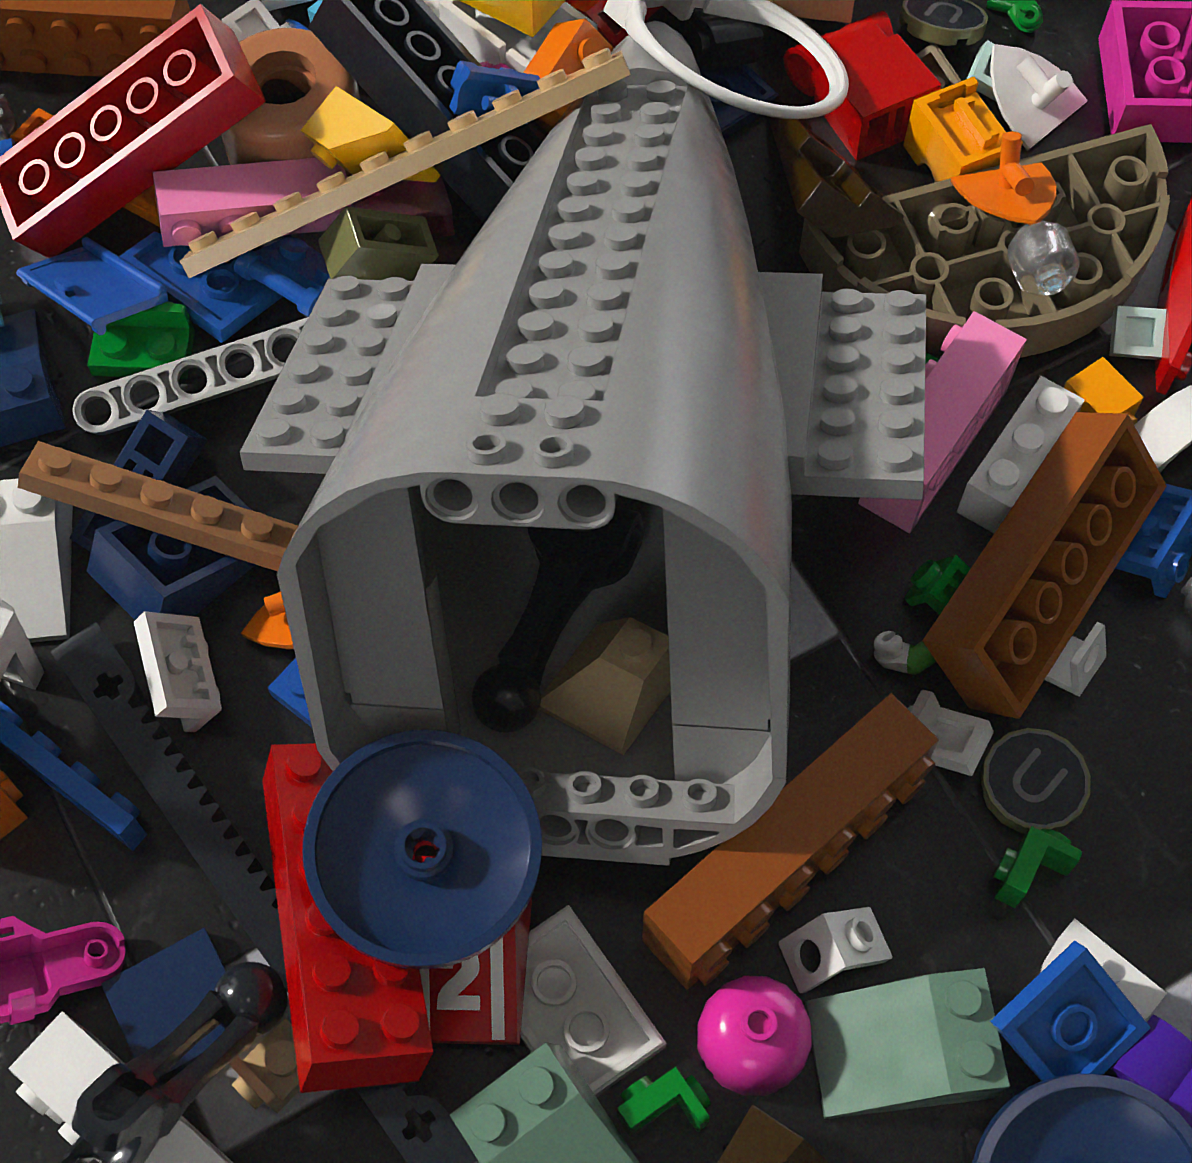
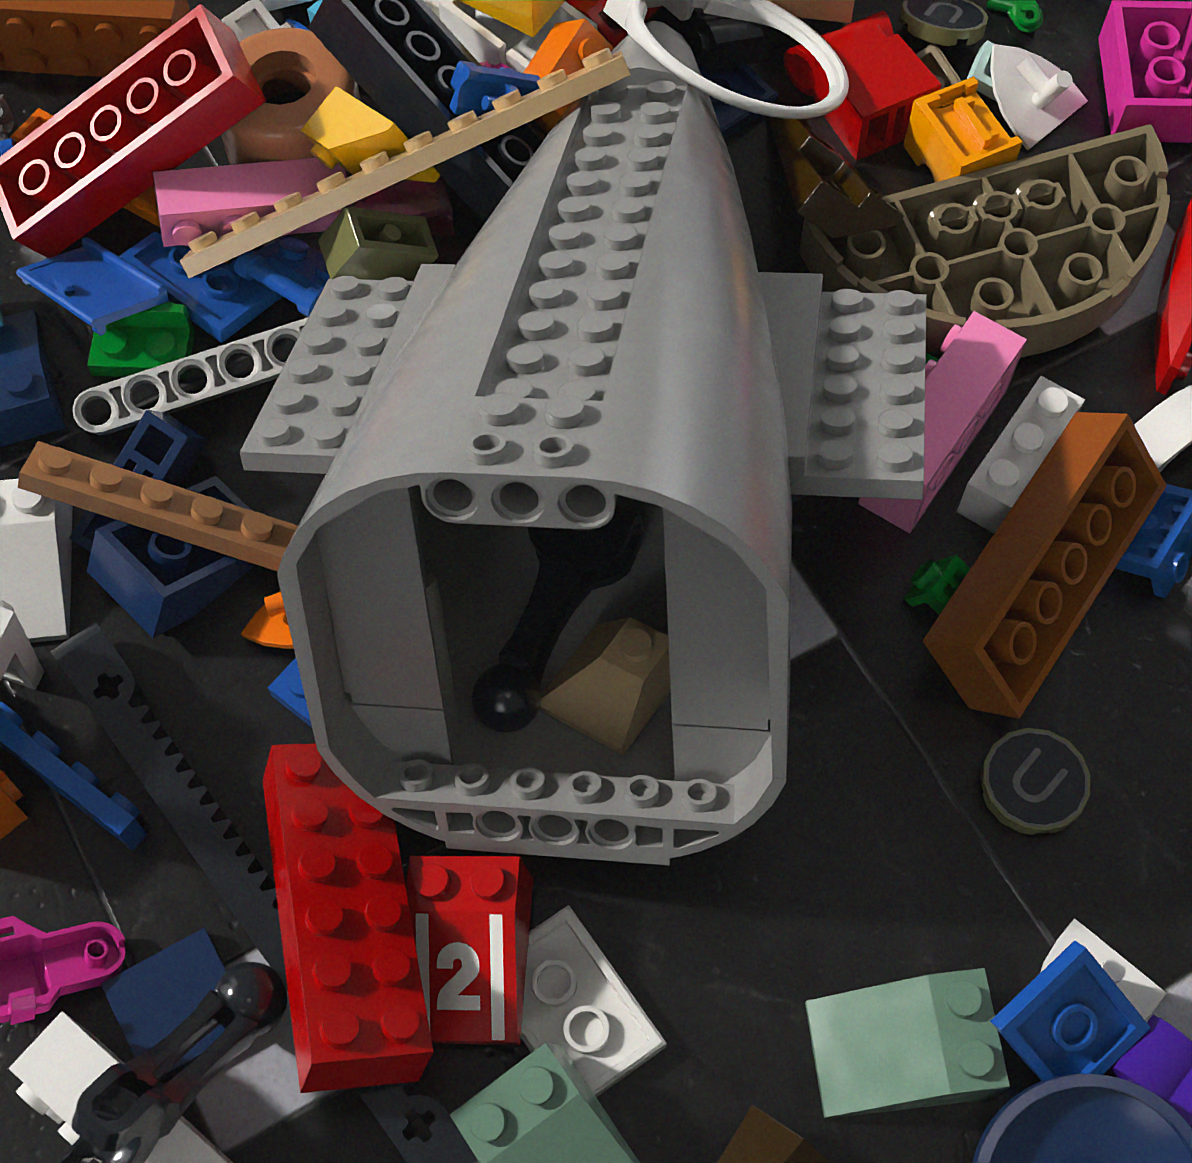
white bracket [134,611,222,732] -> none
tan bracket [228,1018,300,1113] -> none
dark blue dish [303,729,542,969] -> none
green bracket [617,1067,711,1137] -> none
dark orange brick [642,693,940,990] -> none
dark pink cylinder [697,976,812,1096] -> none
white bracket [779,907,892,993] -> none
white arm [874,631,937,675] -> none
white bracket [907,690,994,776] -> none
orange shield [951,131,1056,226] -> none
green bracket [993,826,1083,909] -> none
clear head [1007,221,1080,295] -> none
white bracket [1044,622,1106,697] -> none
light orange brick [1064,357,1144,424] -> none
light aqua plate [1109,305,1167,360] -> none

